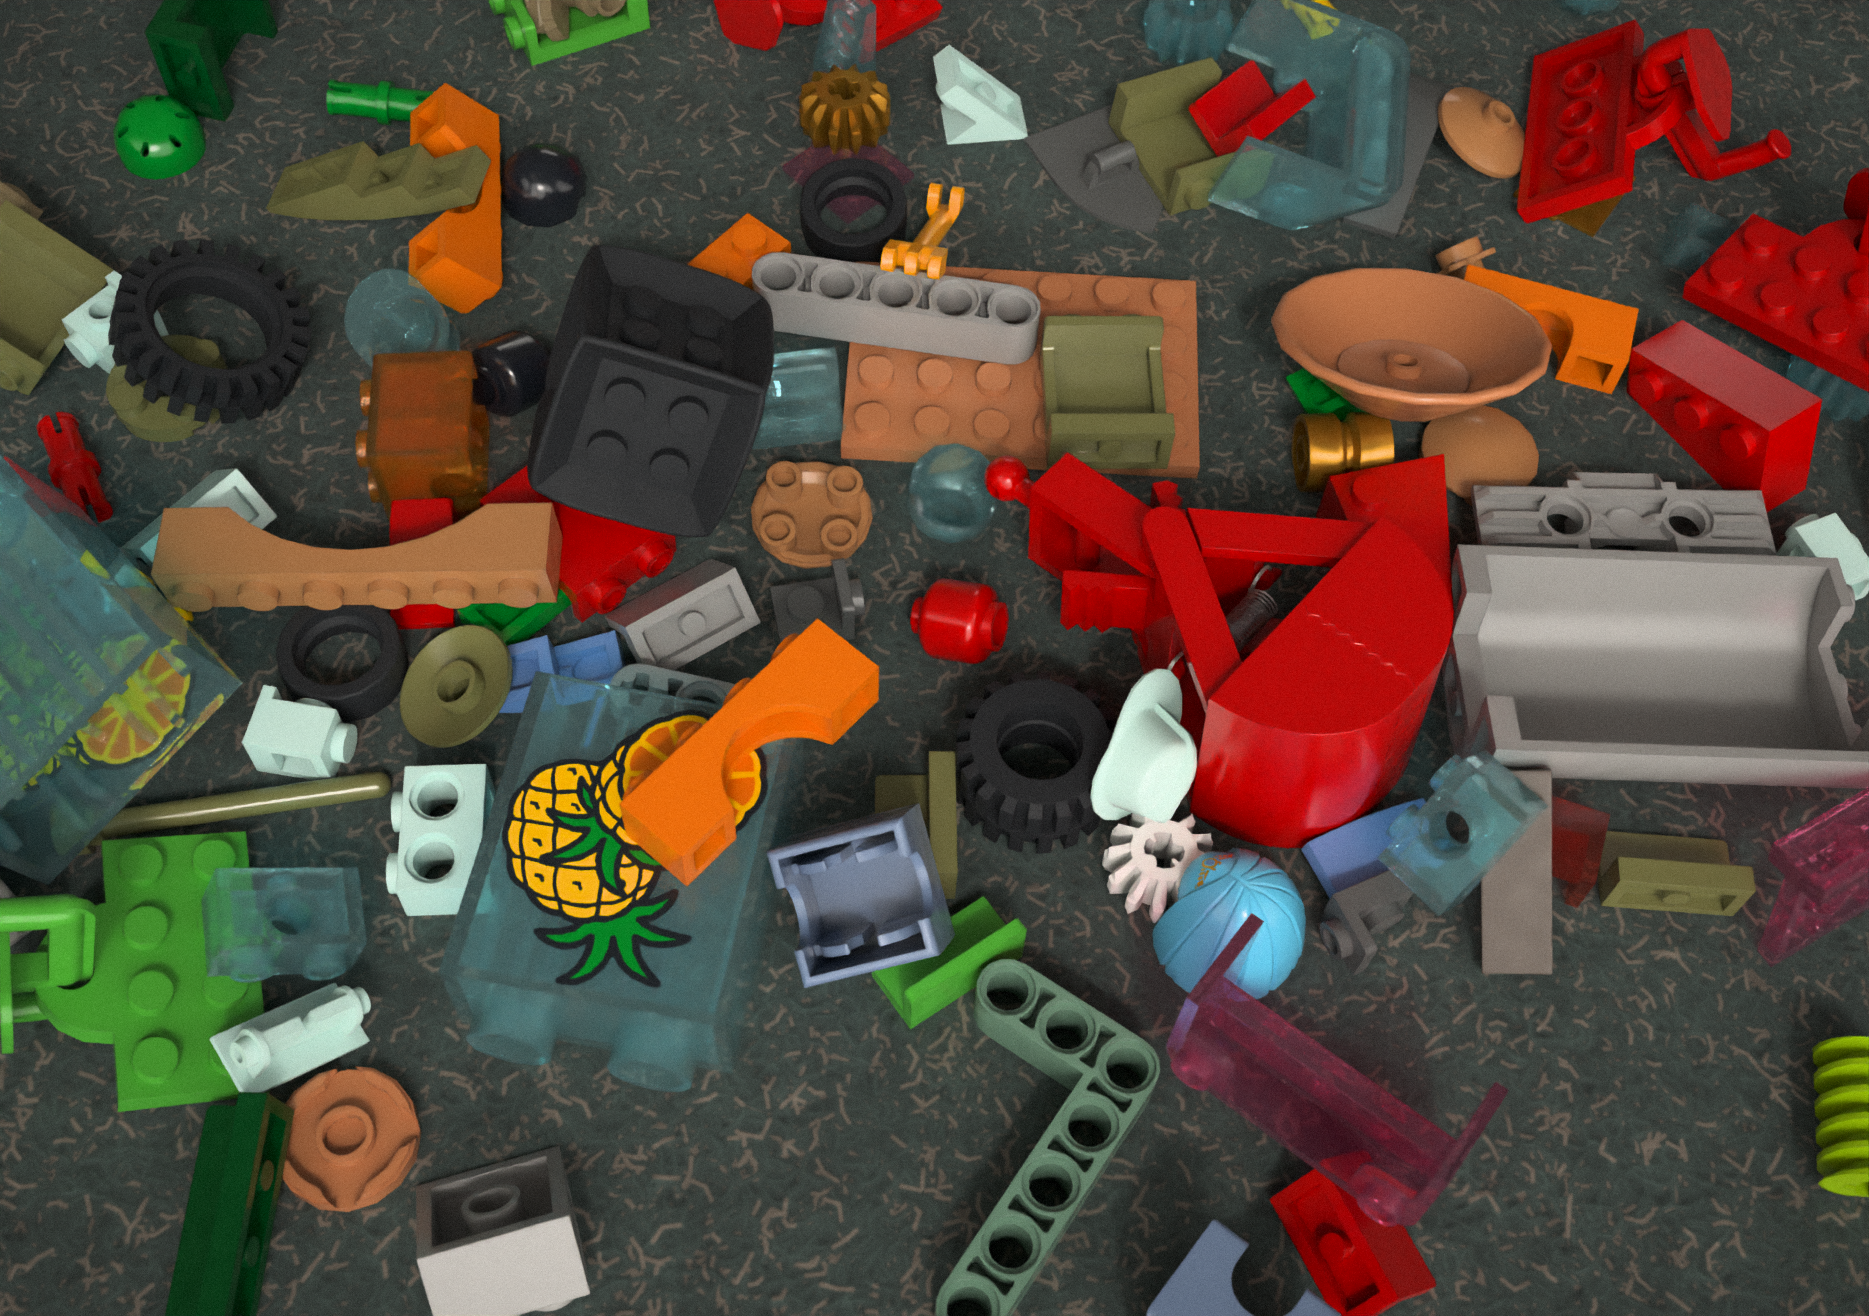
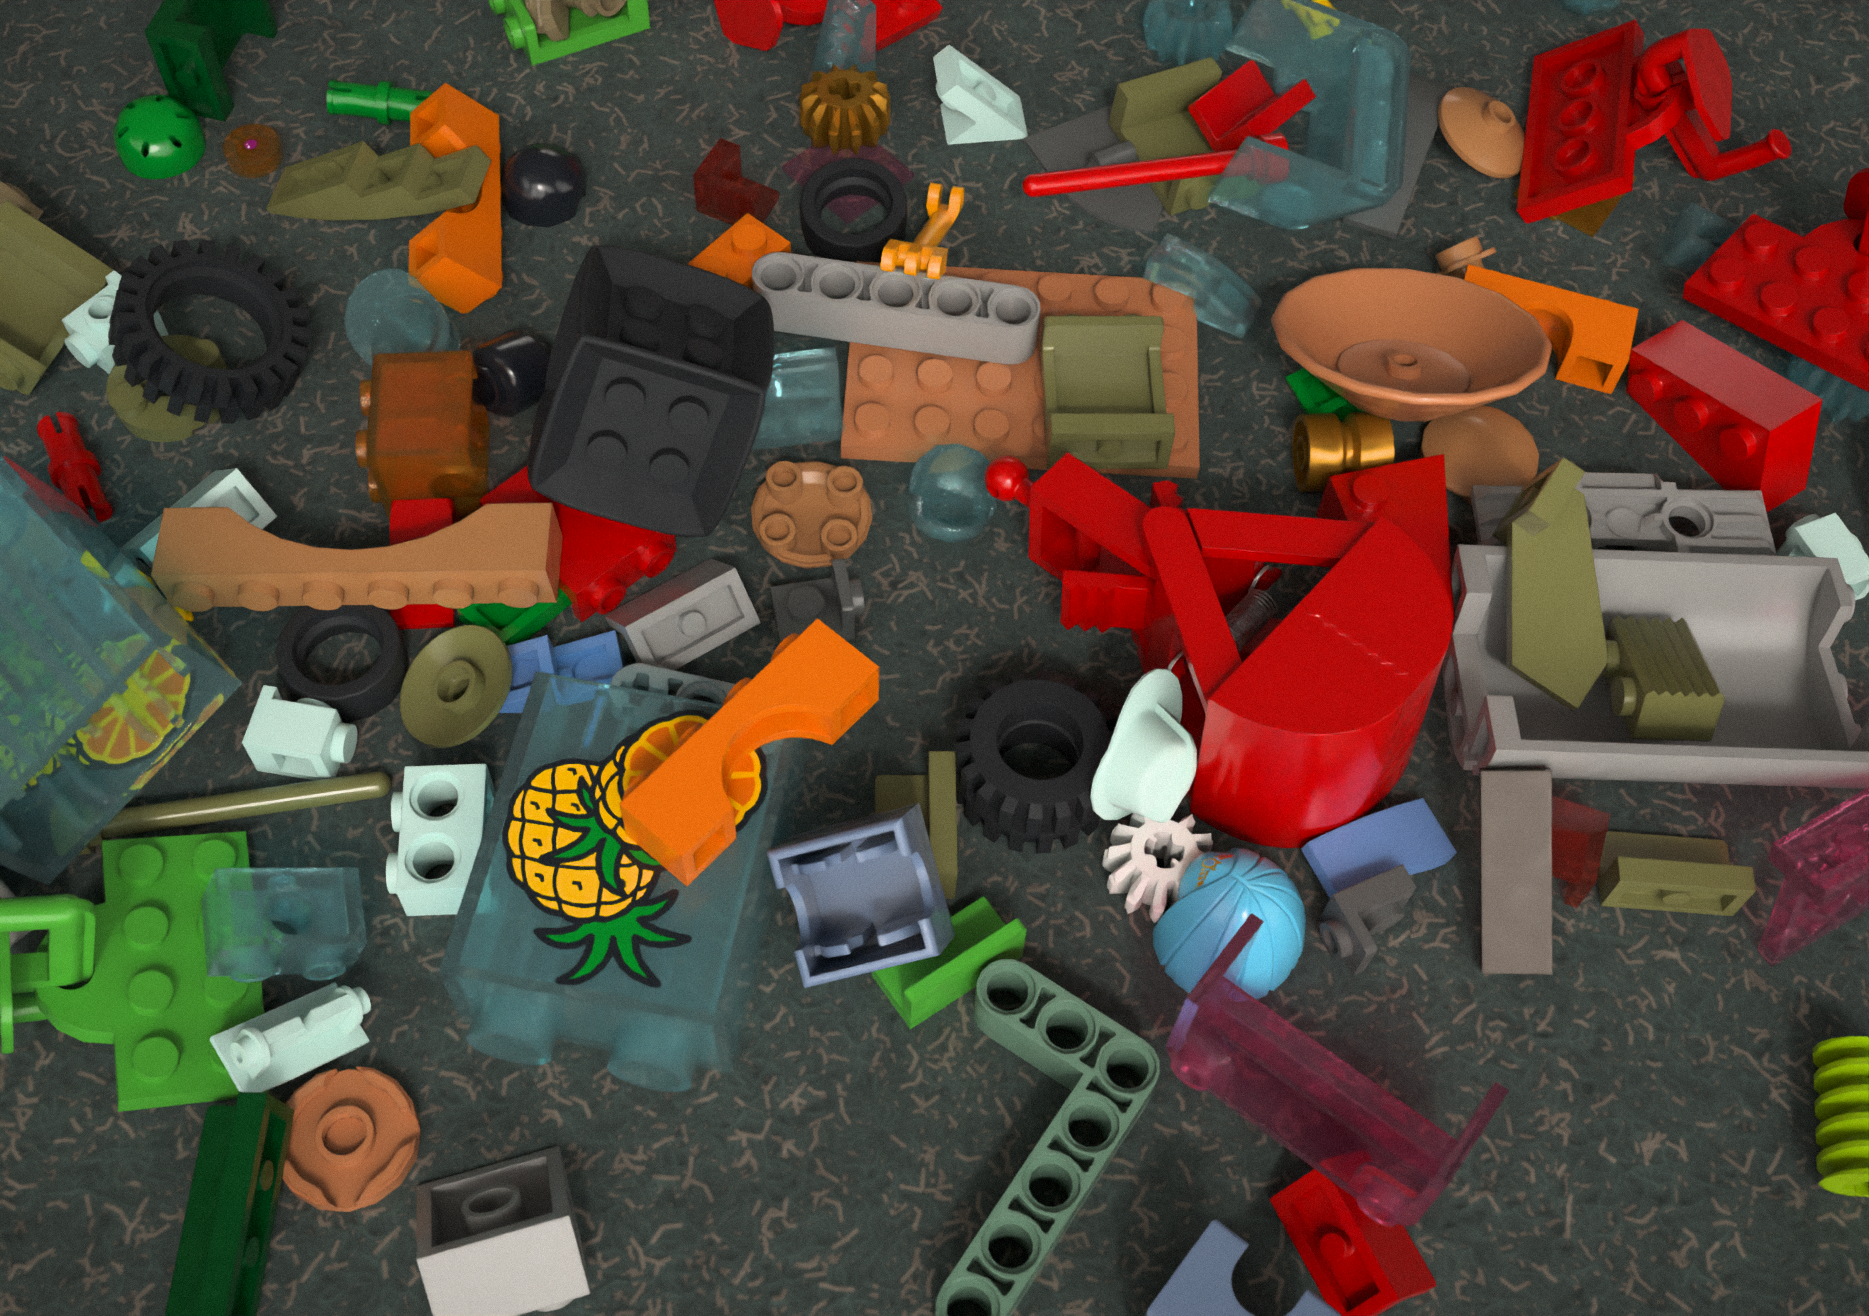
red head [910,578,1009,664] -> none
clear light blue brick [1378,750,1549,916] -> none
none -> clear orange tile [222,124,283,178]
none -> clear red panel [693,138,779,226]
none -> red piece [1022,133,1290,197]
none -> clear light blue slope [1143,233,1263,339]
none -> olive piece [1492,457,1609,711]
none -> olive brick [1599,615,1725,742]

